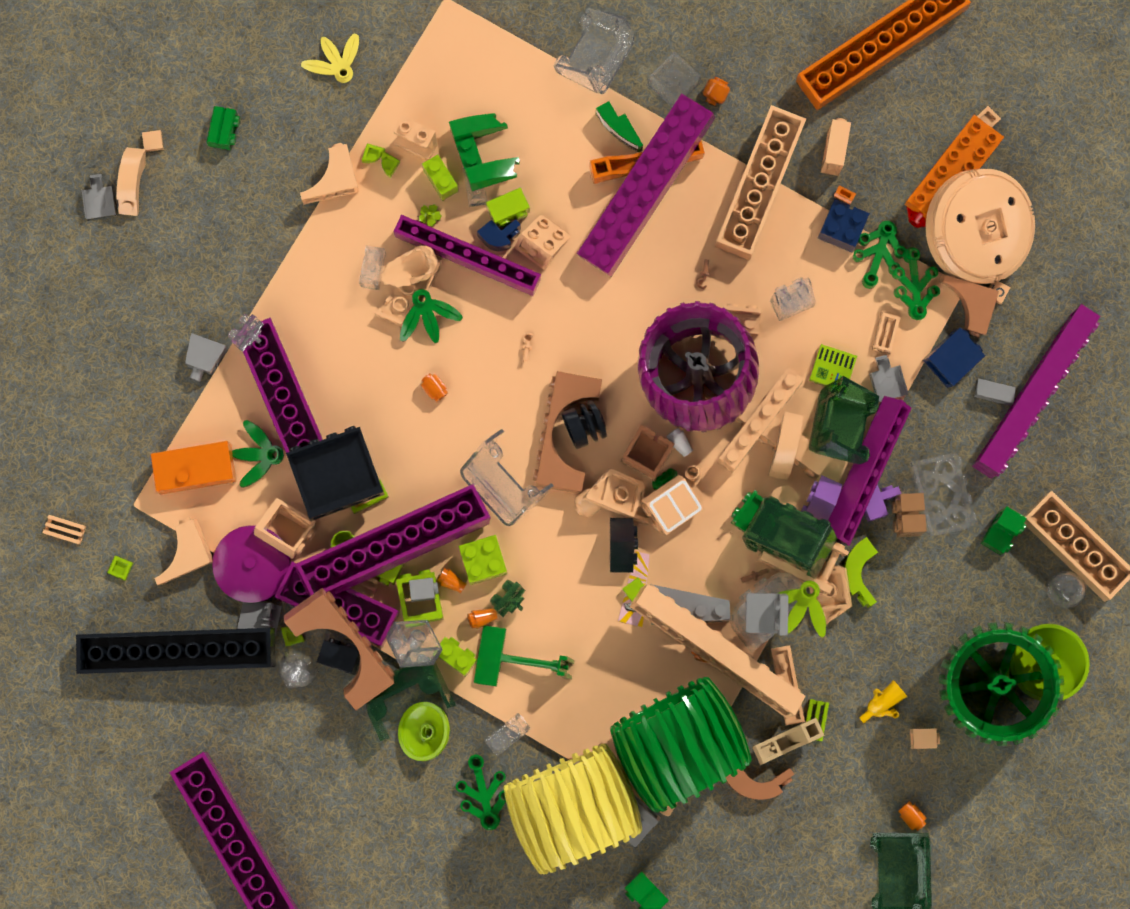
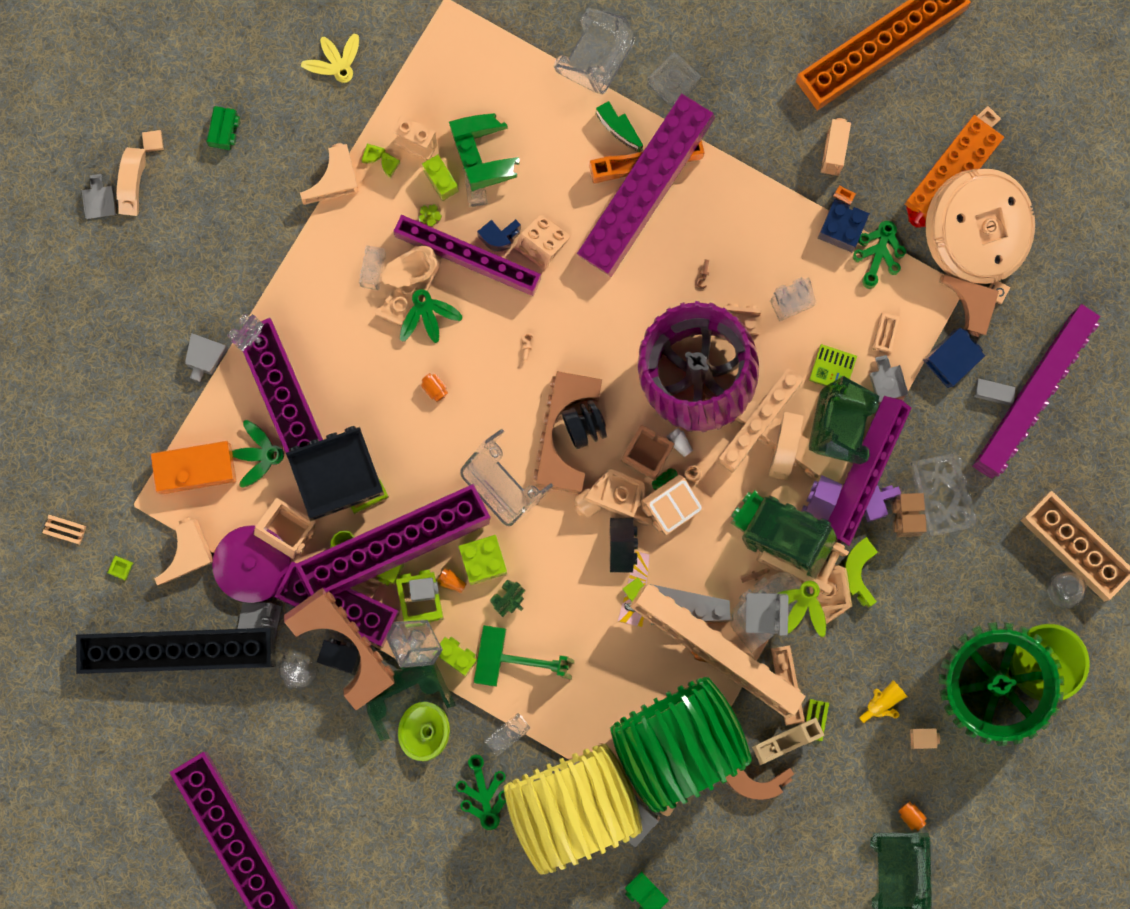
lime tile [281,627,305,647] -> none
orange cone [467,608,498,629] -> none
lime brick [486,187,530,227] -> none
orange head [702,77,730,106] -> none
light nougat brick [715,105,806,261] -> none
green plant [892,247,940,320] -> none
green brick [980,506,1027,555] -> none

